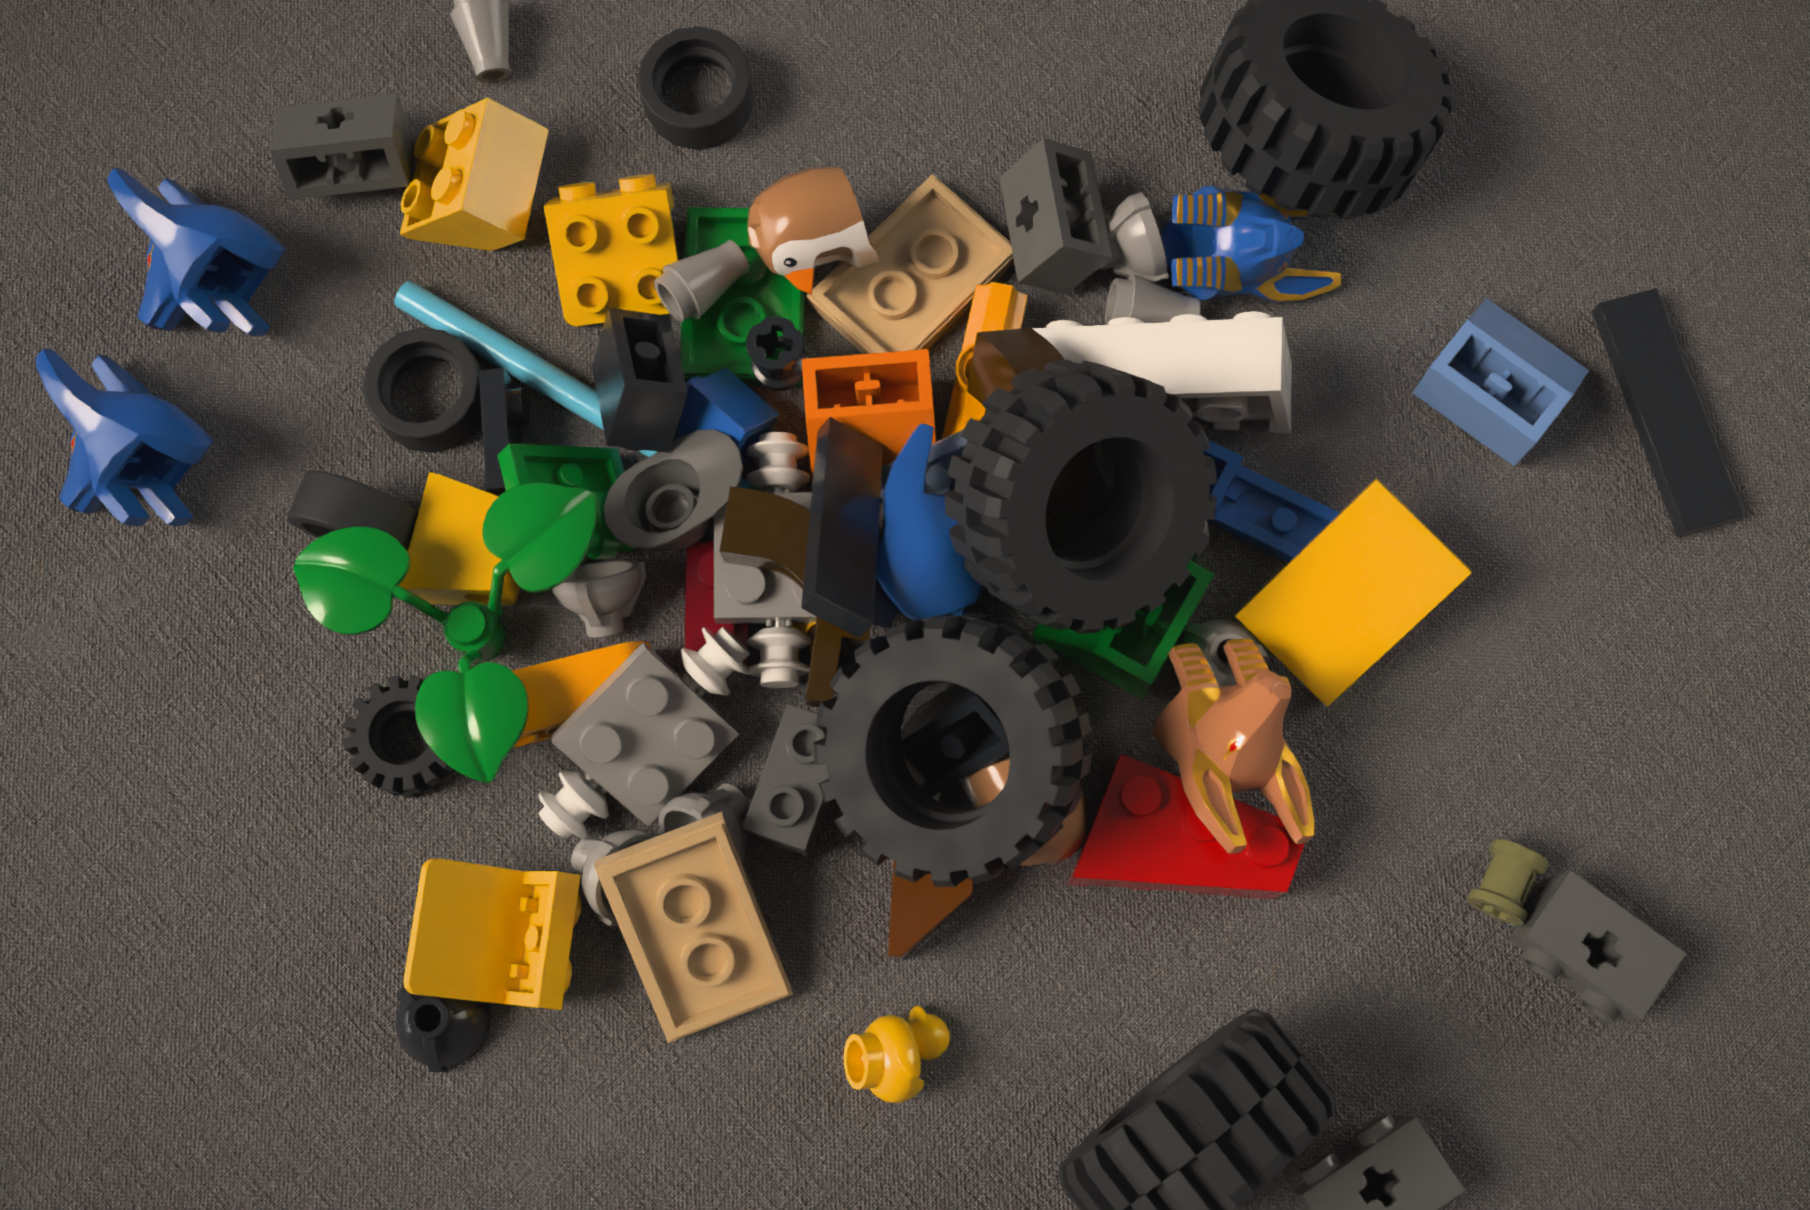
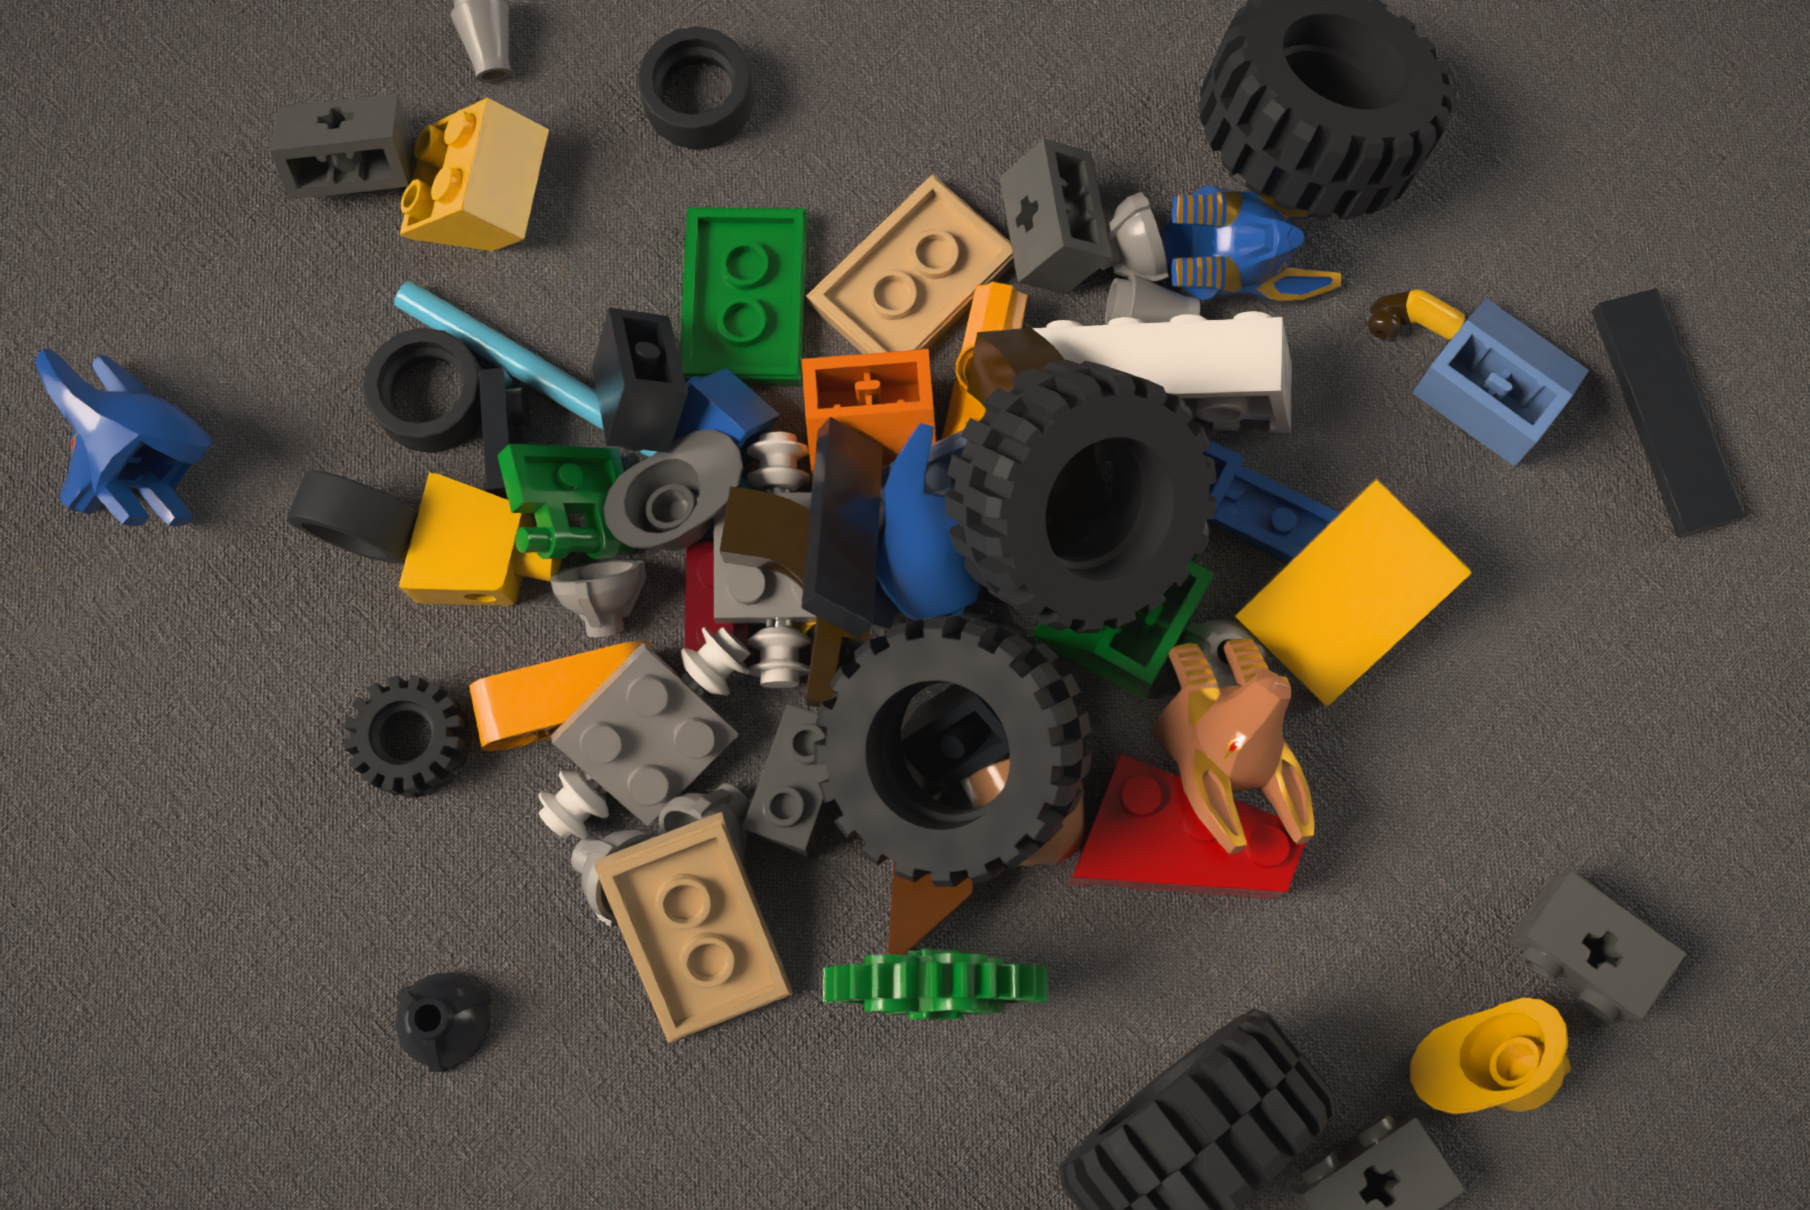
blue piece [107,168,286,336] -> none
green plant [293,483,597,784] -> none
yellow bracket [403,858,581,1010] -> none
yellow bracket [544,174,679,326] -> none
light grey cone [654,240,749,322] -> none
black bush [746,316,806,391] -> none
medium nougat piece [748,166,879,295] -> none
yellow animal [843,1006,950,1103] -> none
olive bush [1466,839,1549,925] -> none
none -> green gear [823,949,1048,1020]
none -> arm [1367,289,1465,340]
none -> yellow piece [1410,998,1571,1114]

